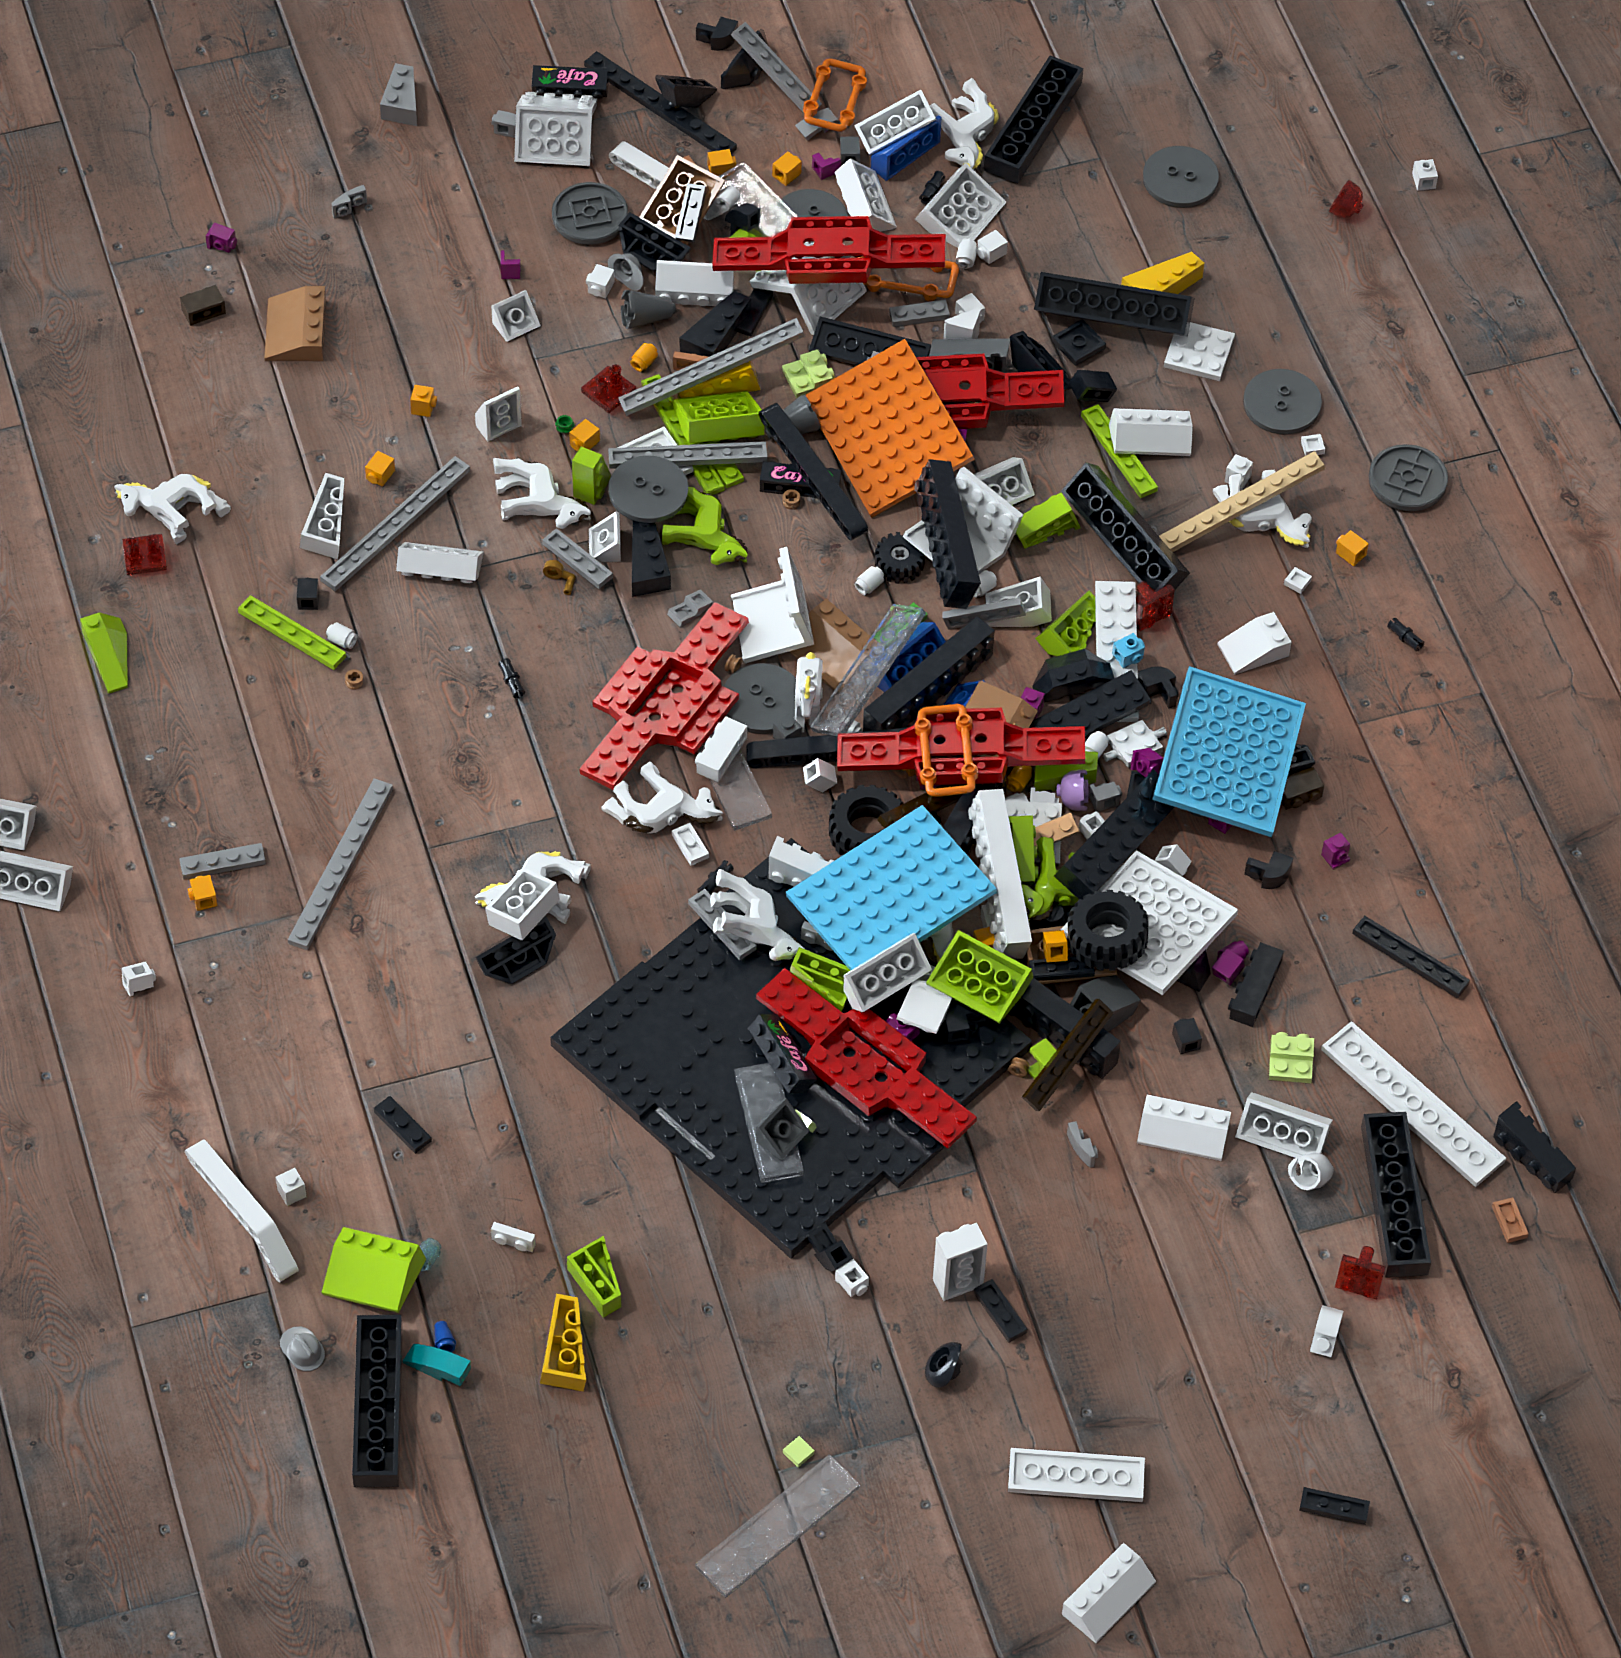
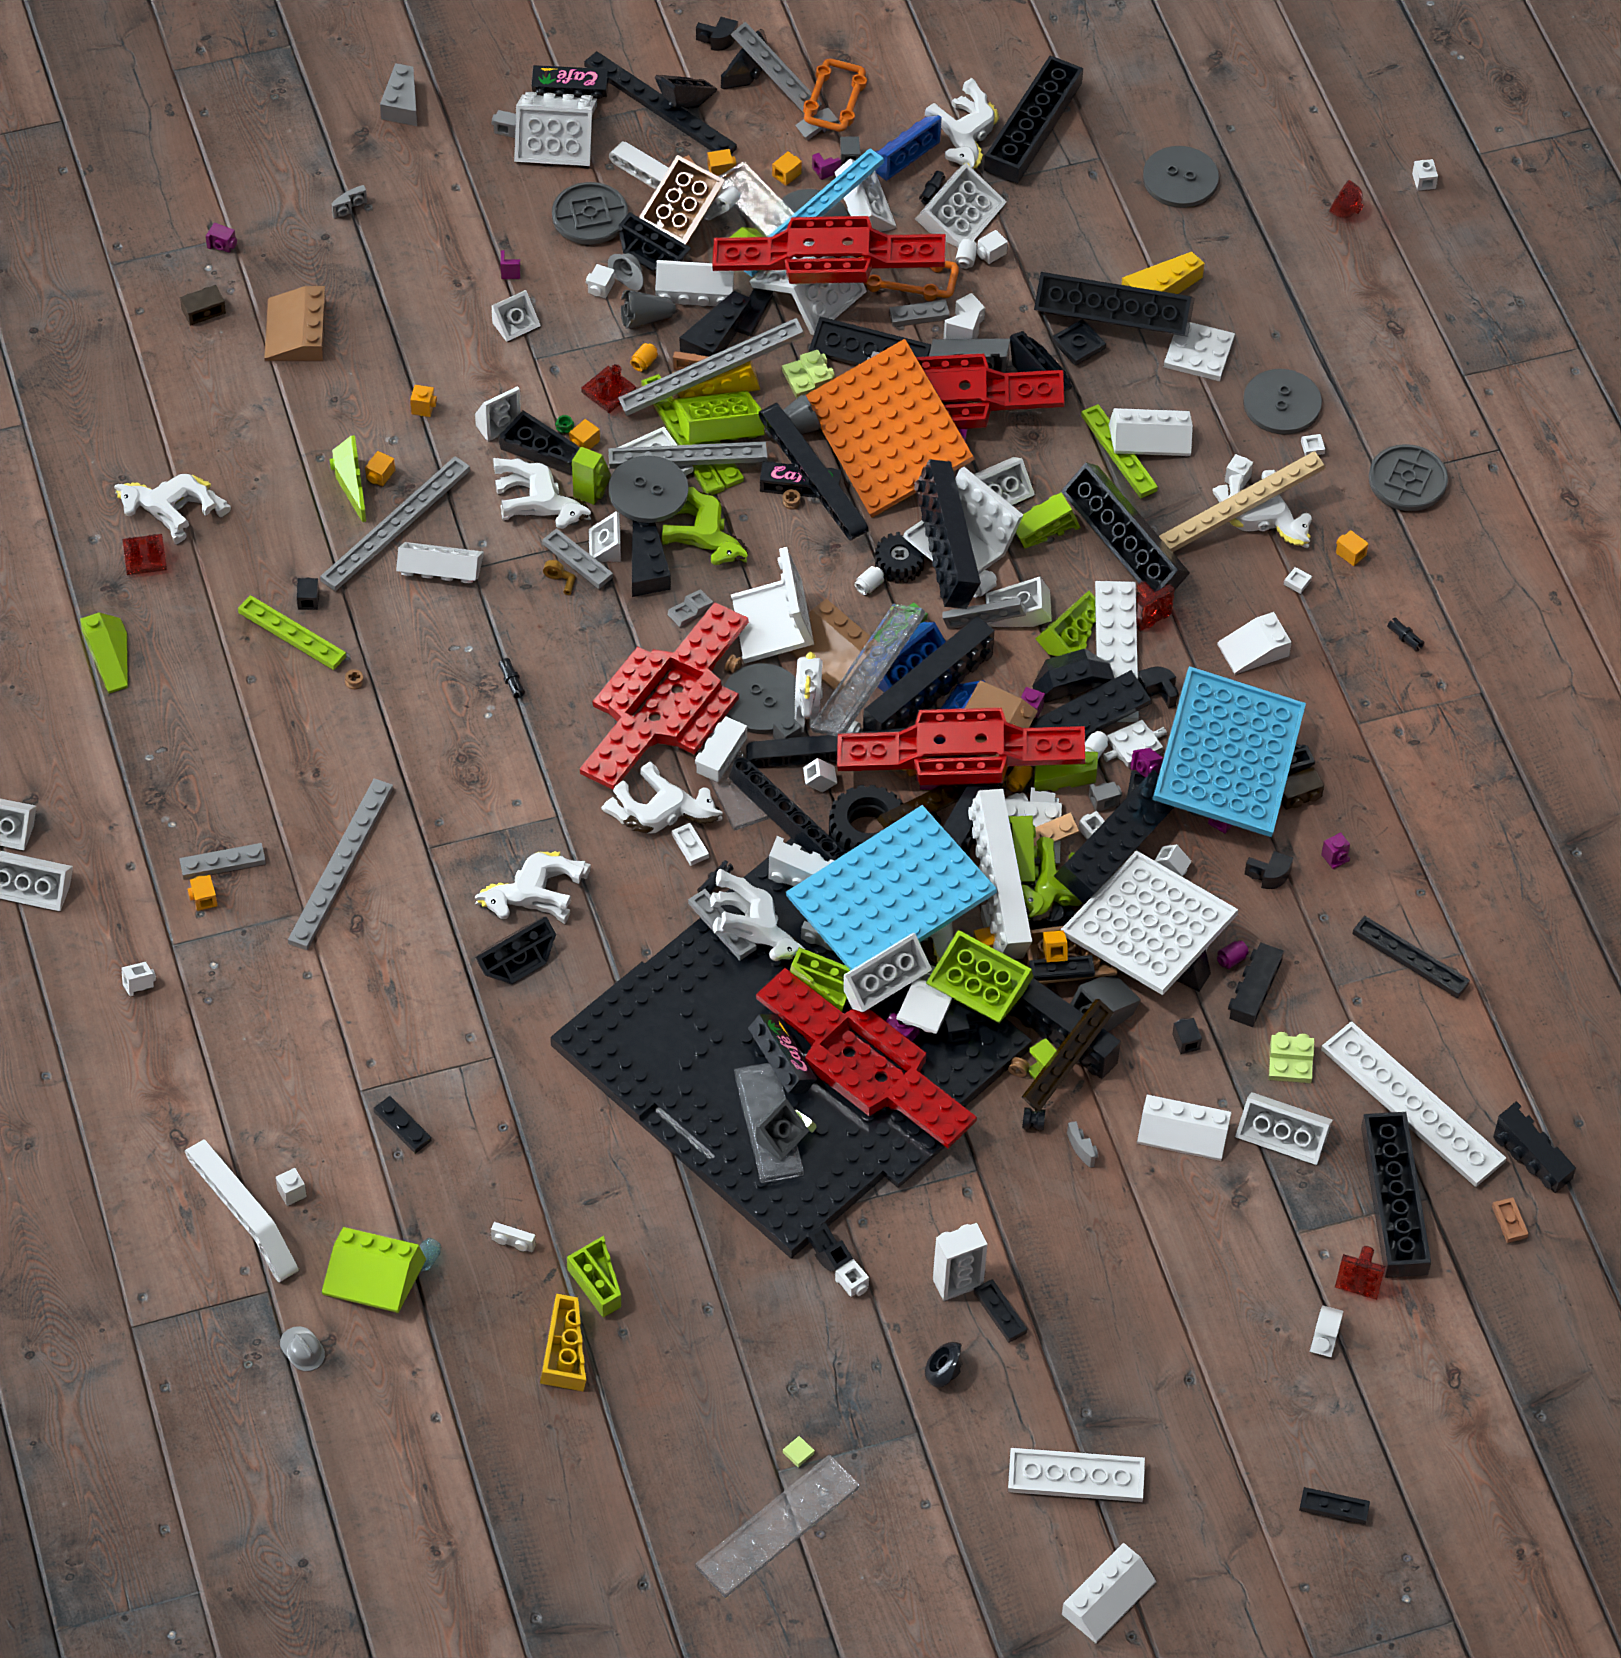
white wedge [300,473,344,559] -> none
white brick [326,622,358,649] -> none
black brick [352,1315,403,1487] -> none
teal slope [403,1344,471,1386] -> none
blue cone [434,1321,456,1353] -> none
white brick [485,867,560,940] -> none
plate [675,183,707,243] -> none
black brick [725,203,761,237] -> none
white slope [854,90,936,155] -> none
orange bar [915,704,978,797] -> none
lavender cylinder [1057,770,1089,811] -> none
black tyre [1068,890,1148,971] -> none
black brick [1069,370,1117,402] -> none
medium azure brick [1112,633,1145,668] -> none
magenta panel [1212,949,1245,985] -> none
white piece [1288,1153,1333,1190] -> none
none -> wedge [329,435,366,522]
none -> black wedge [498,410,580,475]
none -> black beam [729,757,847,862]
none -> medium azure plate [744,149,884,277]
none -> black wheel [1022,1107,1046,1131]

